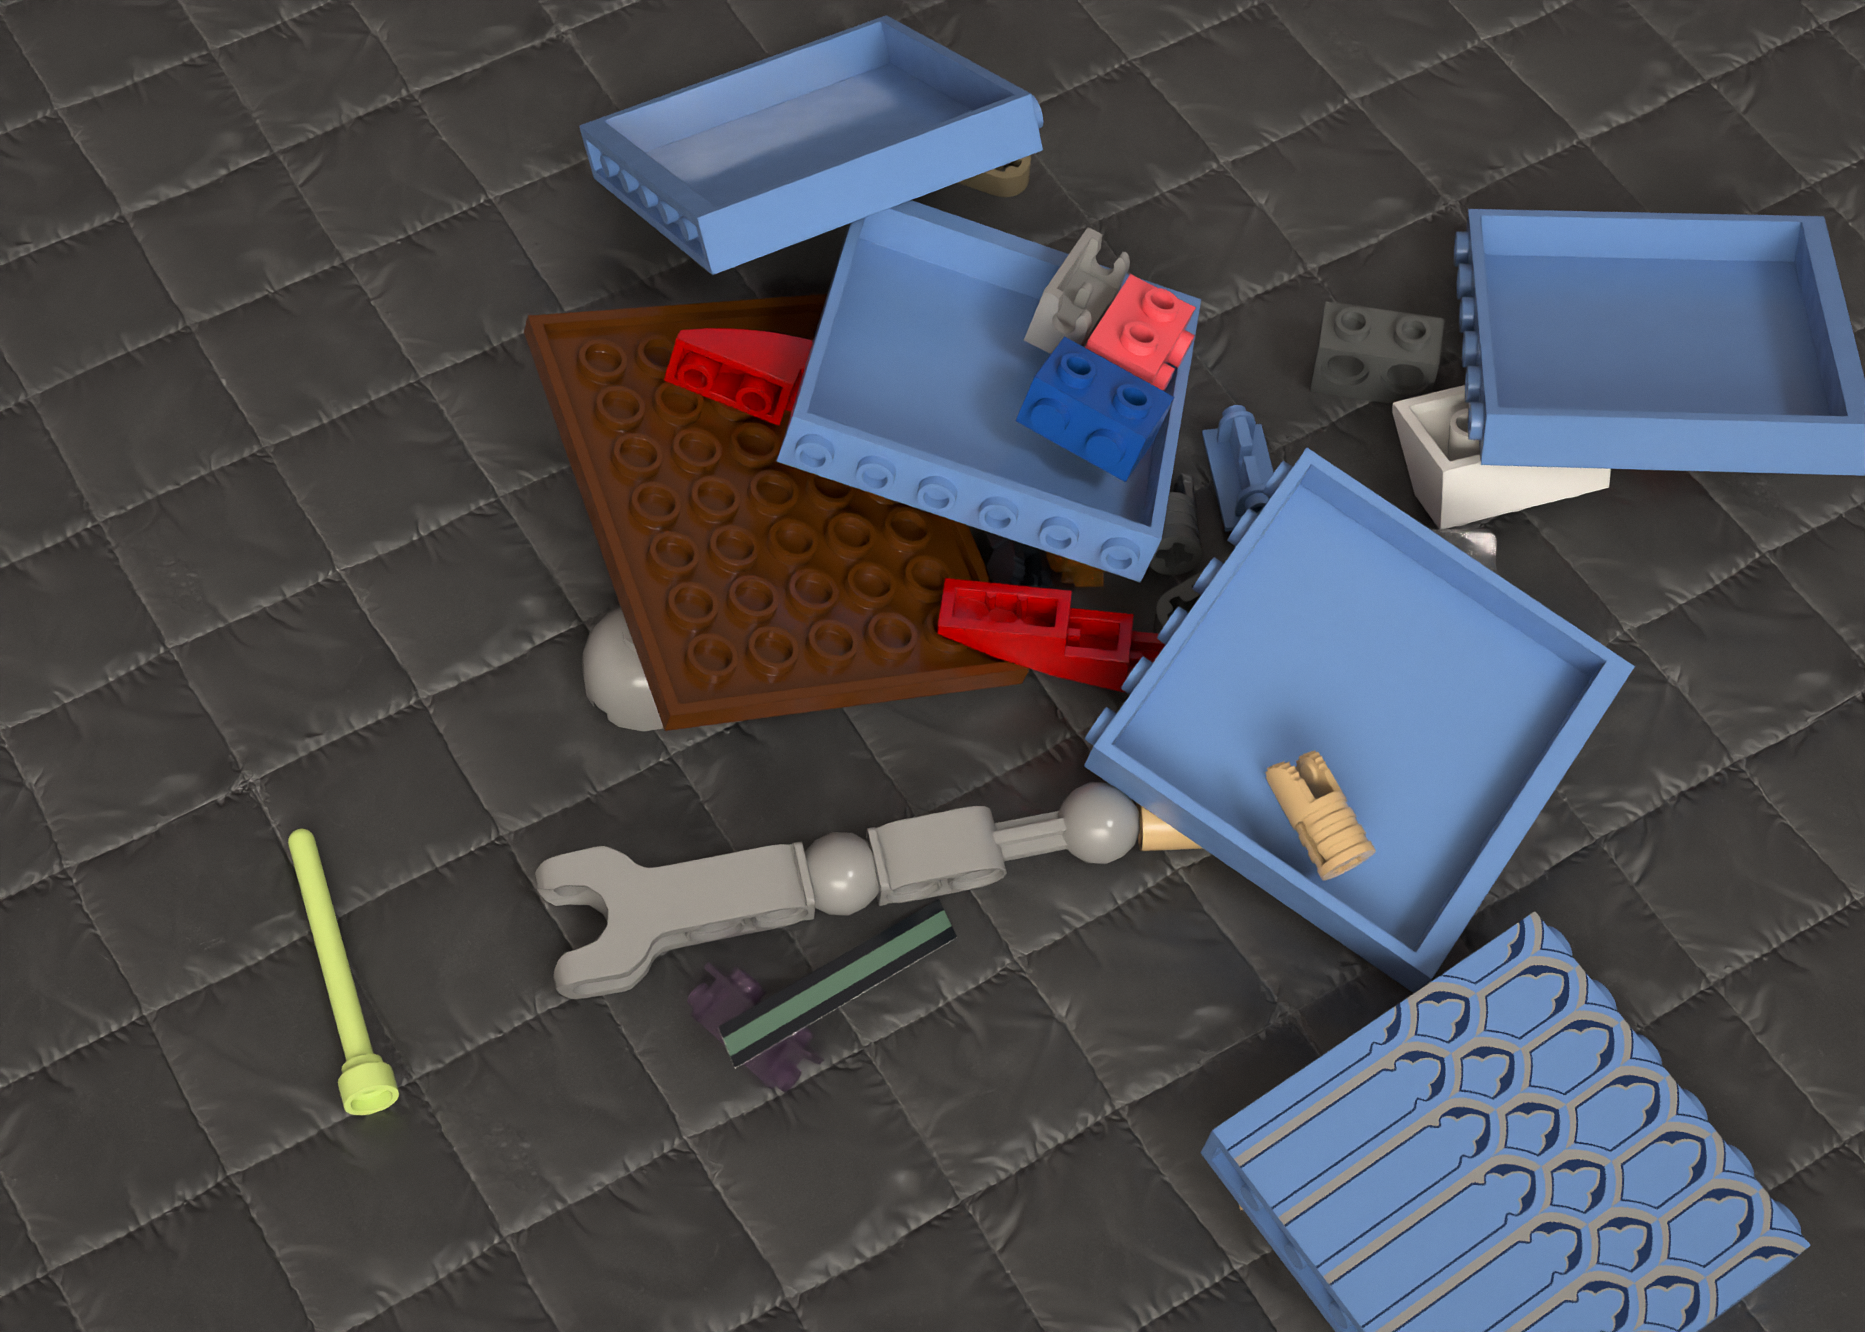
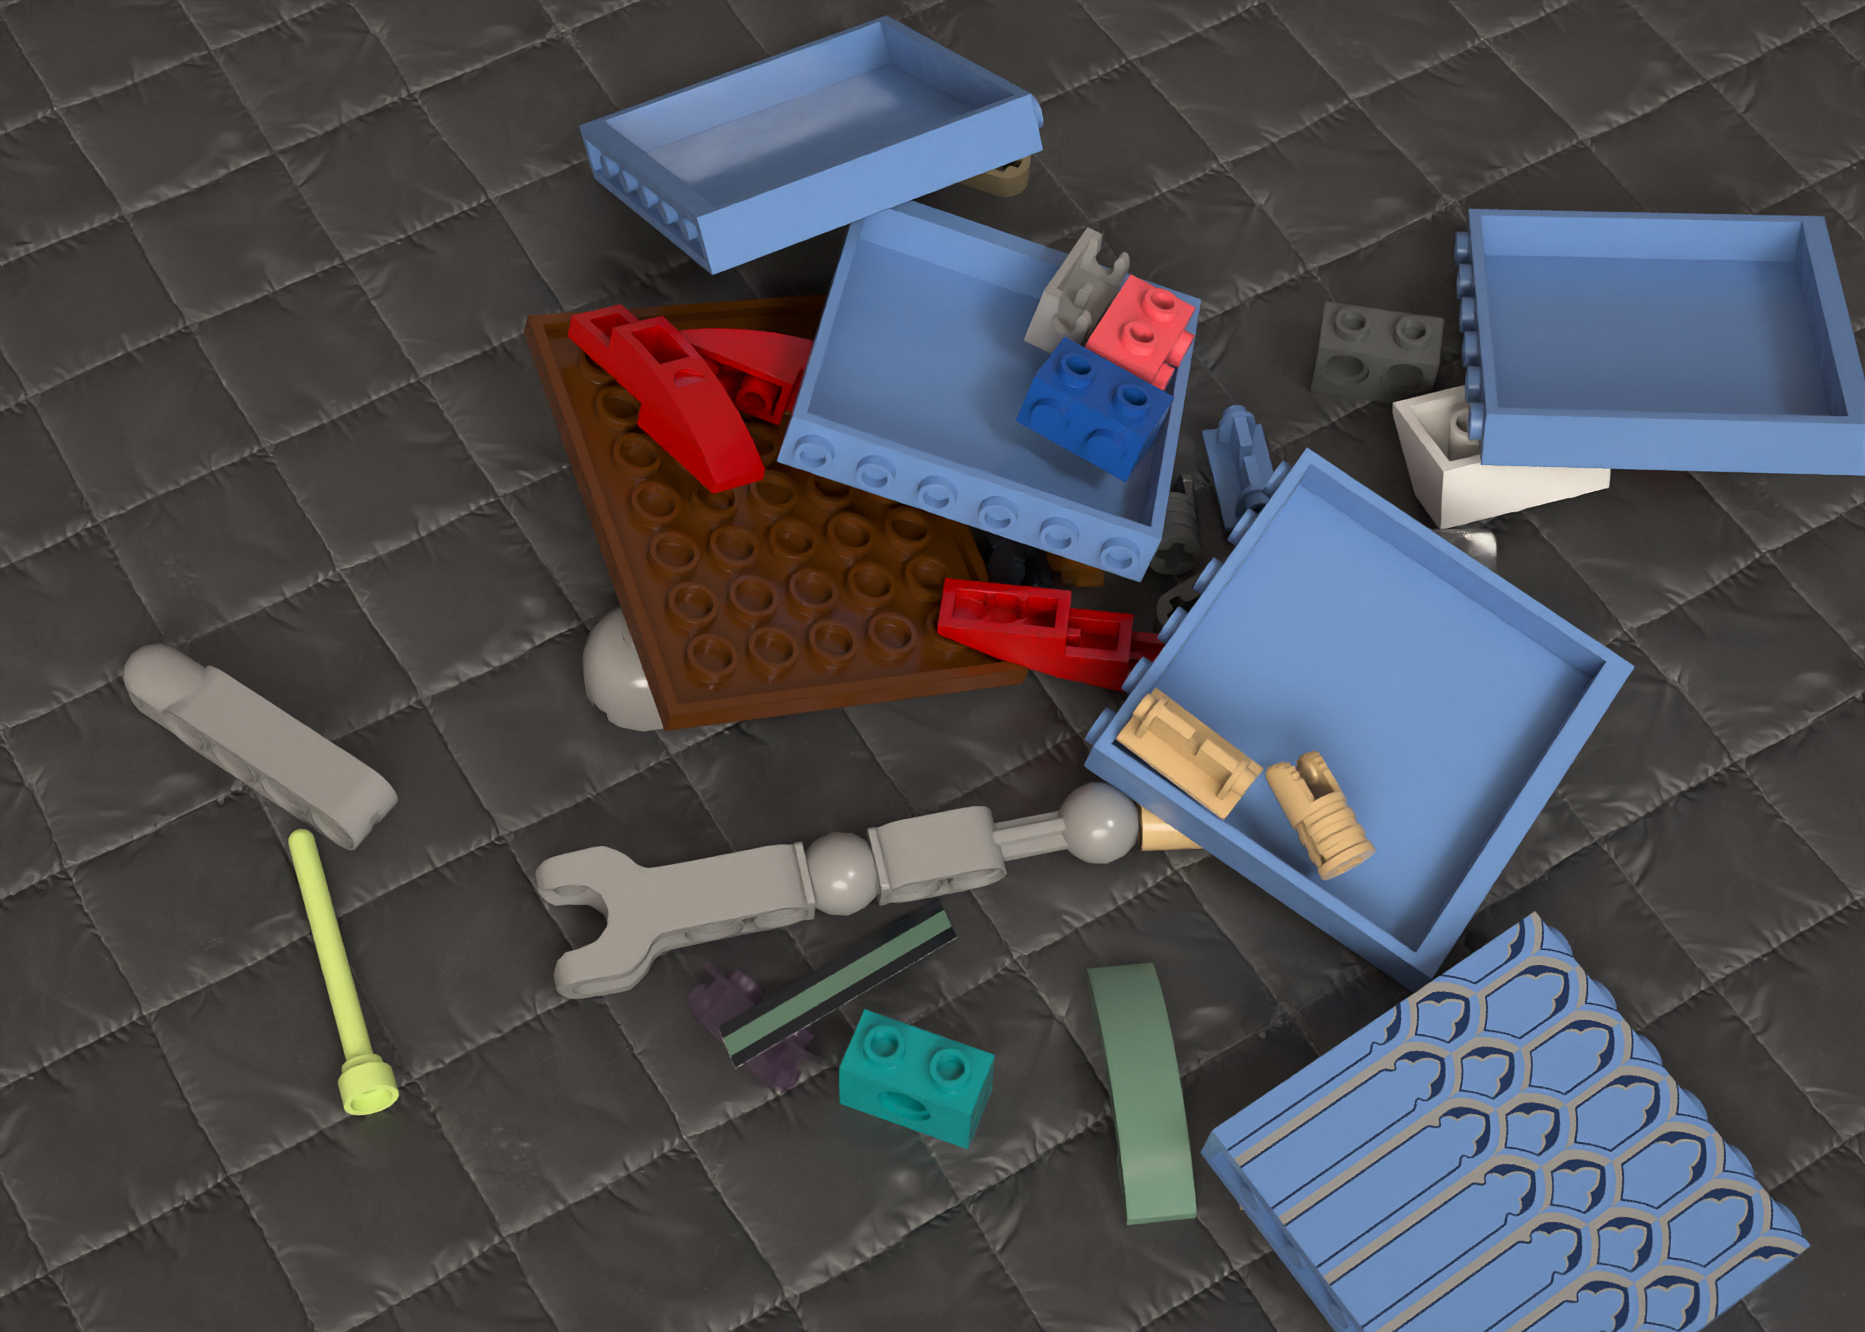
none -> light grey piece [123,643,398,851]
none -> red slope [567,304,765,494]
none -> teal brick [839,1009,995,1149]
none -> sand green slope [1086,962,1197,1225]
none -> tan hinge [1116,688,1264,821]

